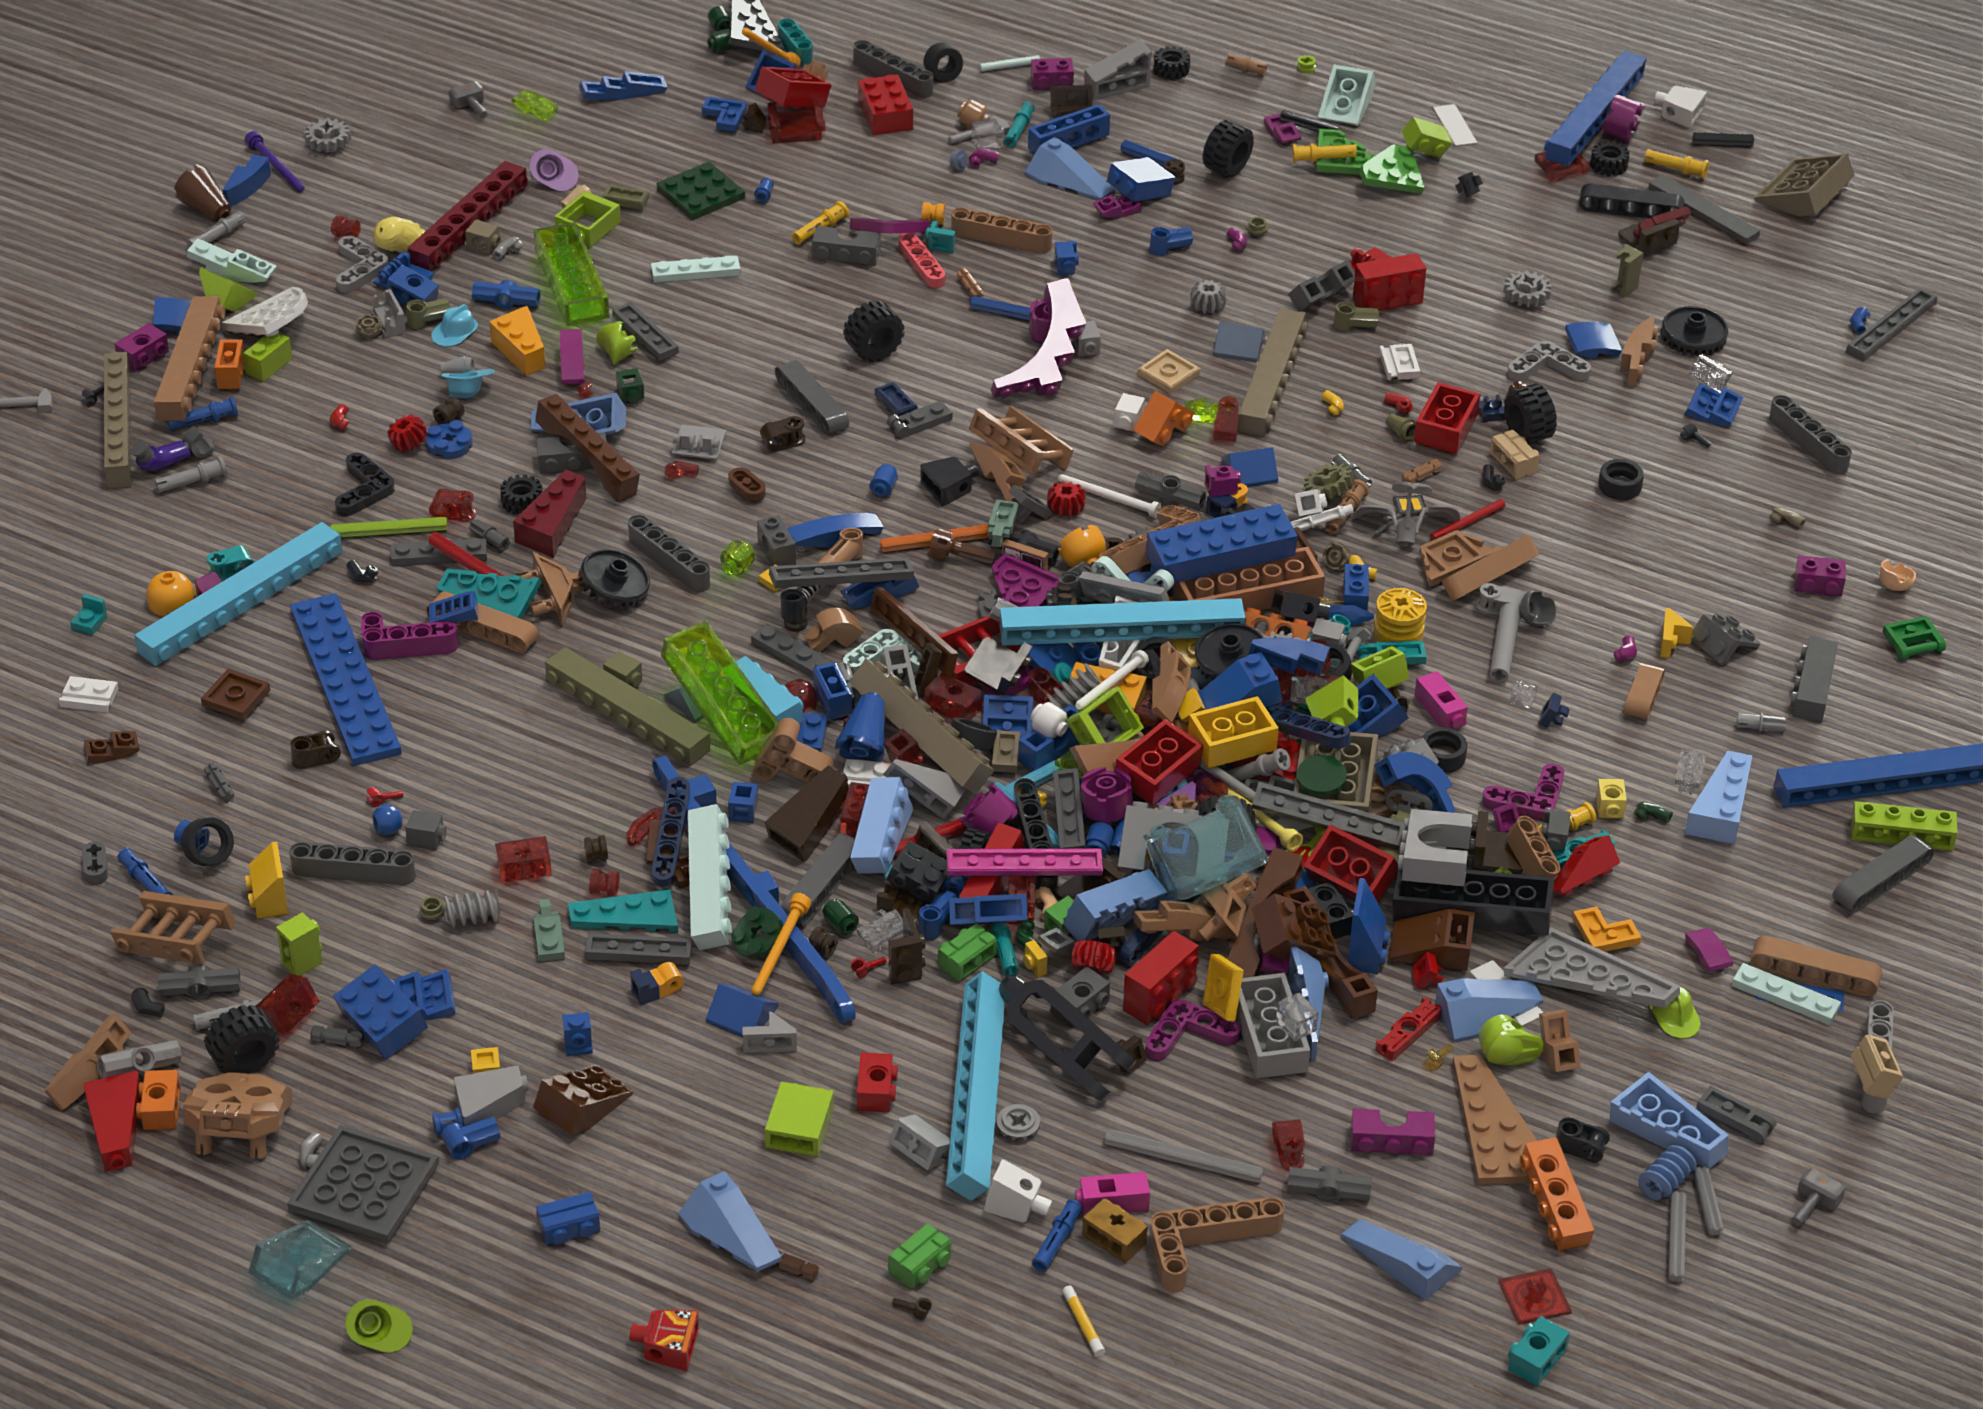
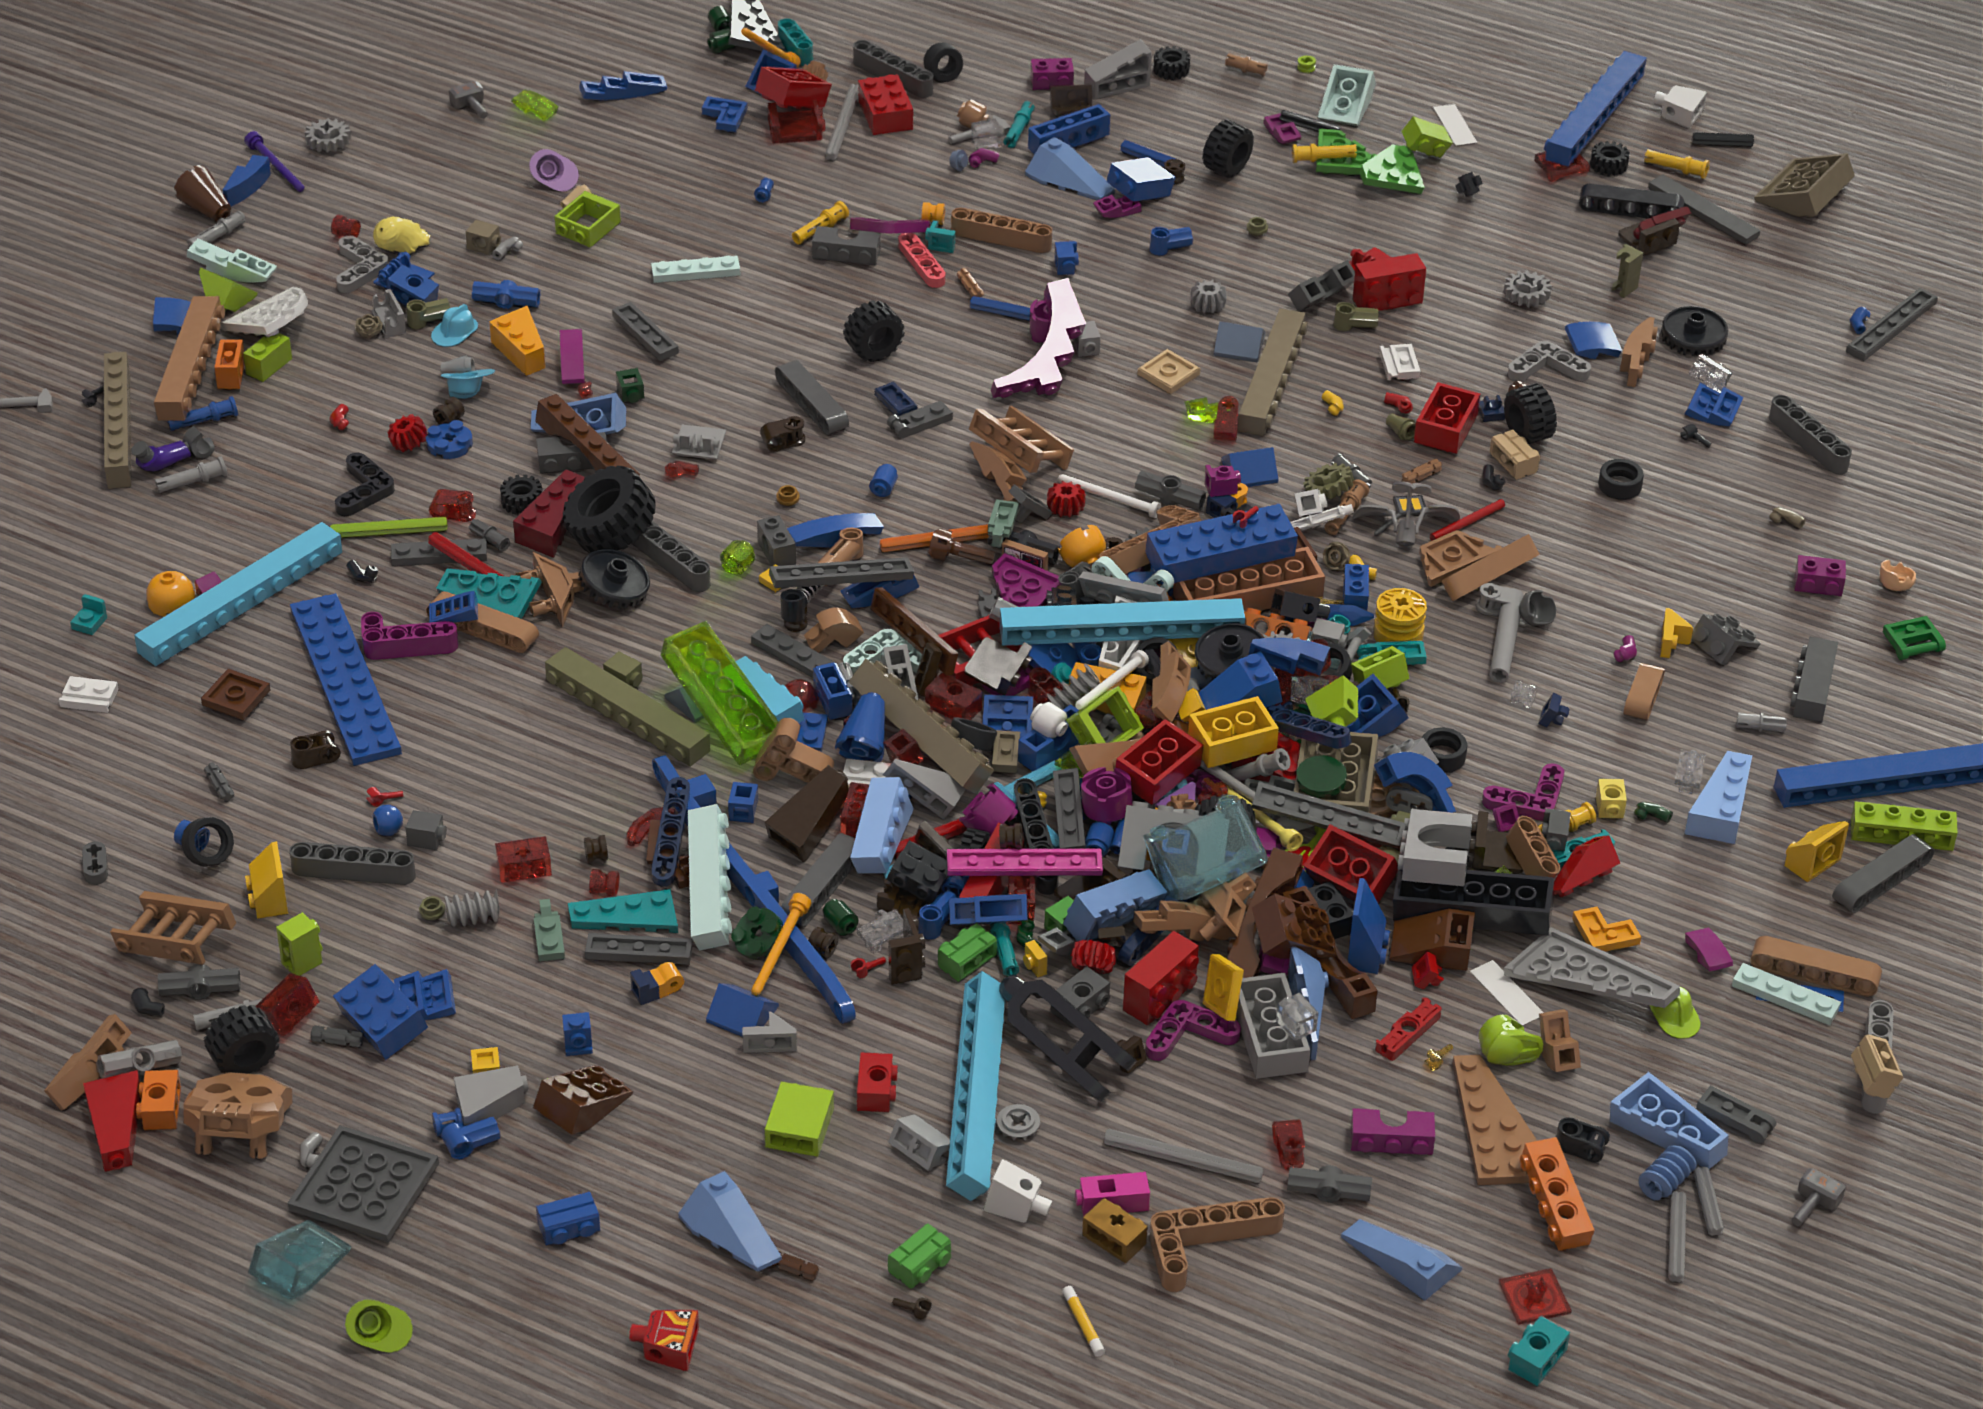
reddish brown slope [83,731,140,764] -> none
magenta brick [114,323,169,372] -> none
blue pin [117,848,173,895] -> none
teal piece [207,545,254,582] -> none
dark red brick [407,161,528,271] -> none
clear neon green brick [533,222,610,326] -> none
lime hair [596,321,637,365] -> none
olive plate [602,185,649,210] -> none
dark green plate [657,162,745,220] -> none
reddish brown plate [728,468,766,502] -> none
dark brown tile [741,102,766,133] -> none
black torso [920,457,979,507] -> none
light aqua bar [979,55,1040,72] -> none
blue pin [1032,1199,1083,1272] -> none
light nougat arm [1034,887,1058,920] -> none
white brick [1114,393,1145,431] -> none
orange brick [1133,390,1195,447] -> none
magenta arm [1226,227,1247,251] -> none
dark pink brick [1415,671,1468,729] -> none
medium blue wedge [1435,978,1543,1043] -> none
magenta brick [1602,95,1645,143] -> none
none -> black tyre [563,465,656,553]
none -> pearl gold plate [776,485,800,506]
none -> light grey axle [825,84,858,161]
none -> dark brown wheel [999,823,1023,849]
none -> red hand [1233,506,1259,528]
none -> yellow slope [1784,821,1849,882]

